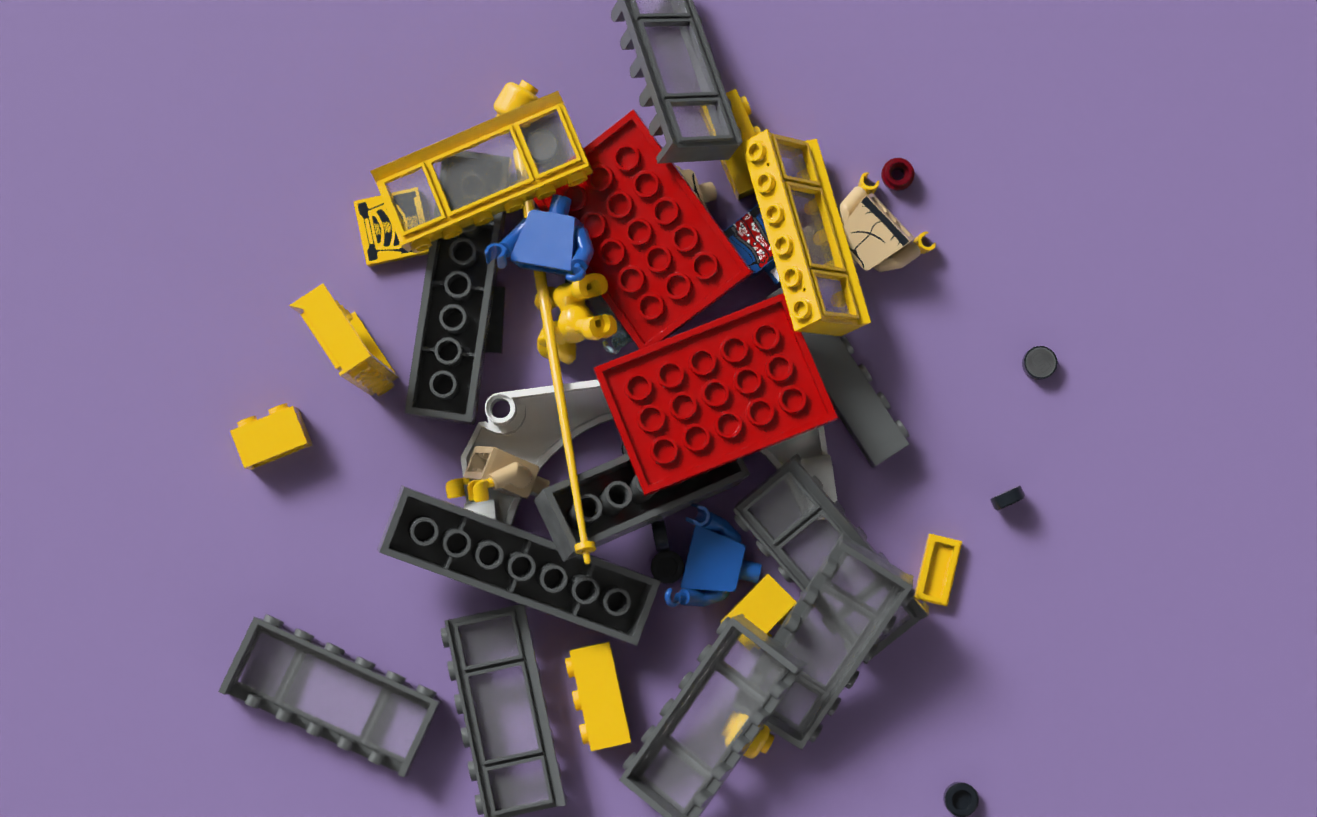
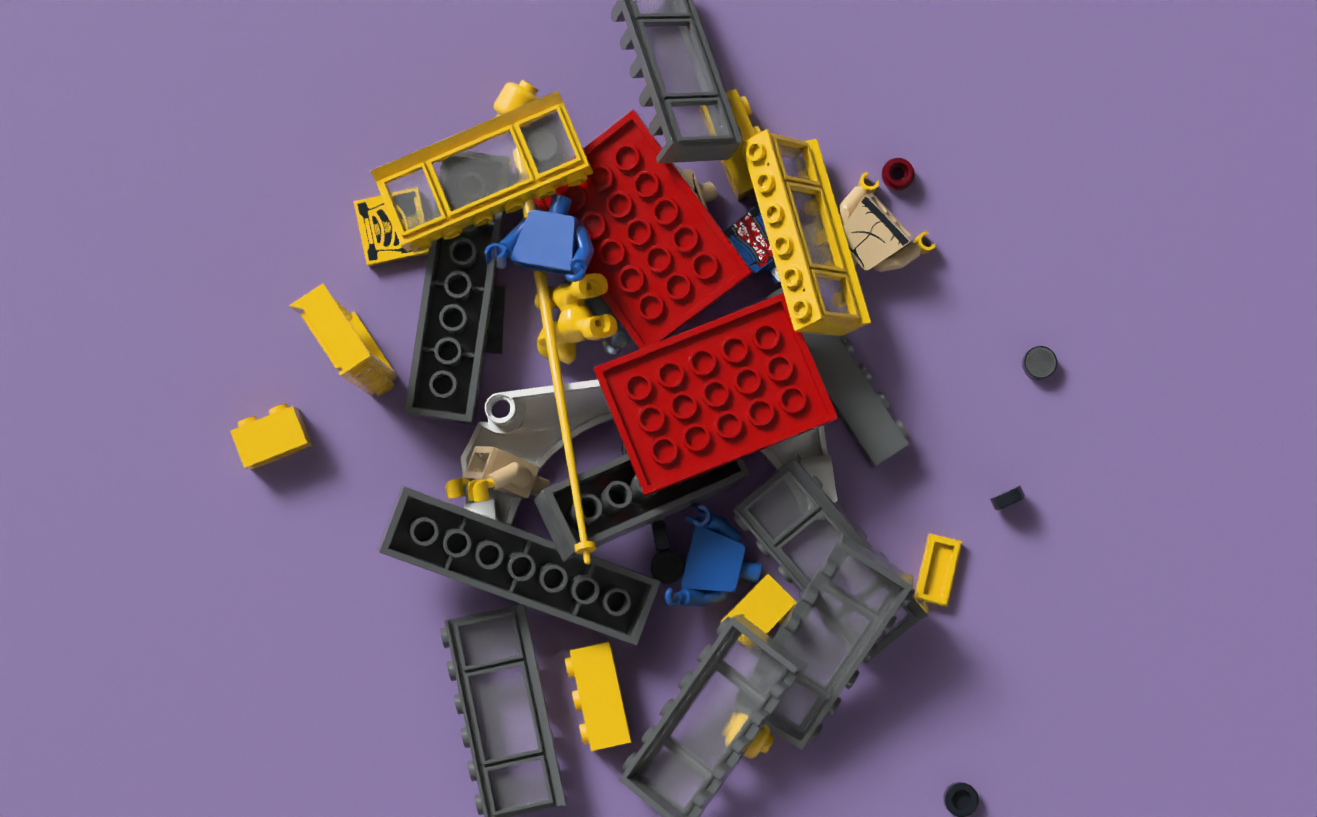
clear window [218,614,442,777] -> none

